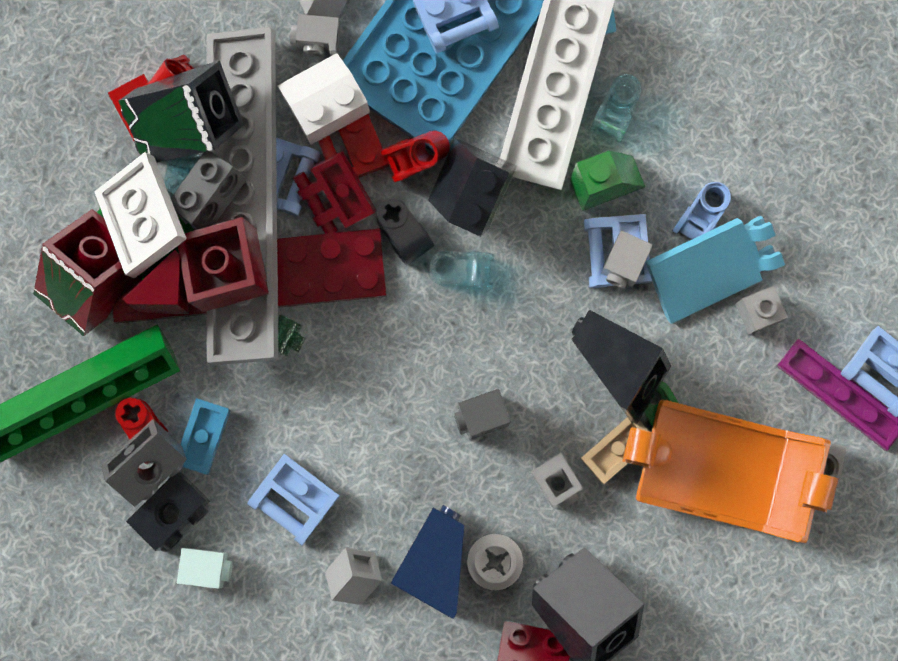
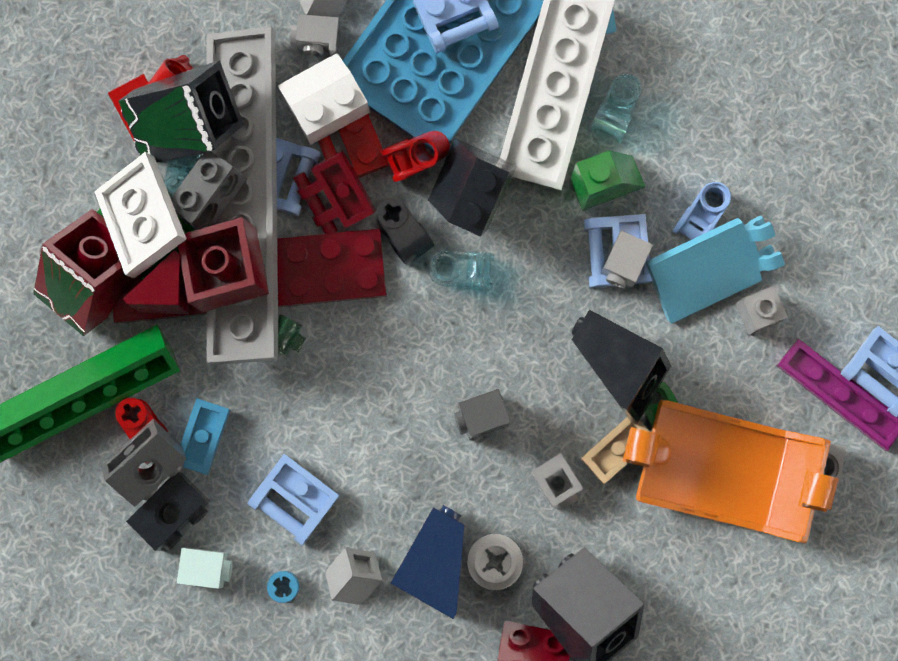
none -> dark azure bush [267,571,299,603]

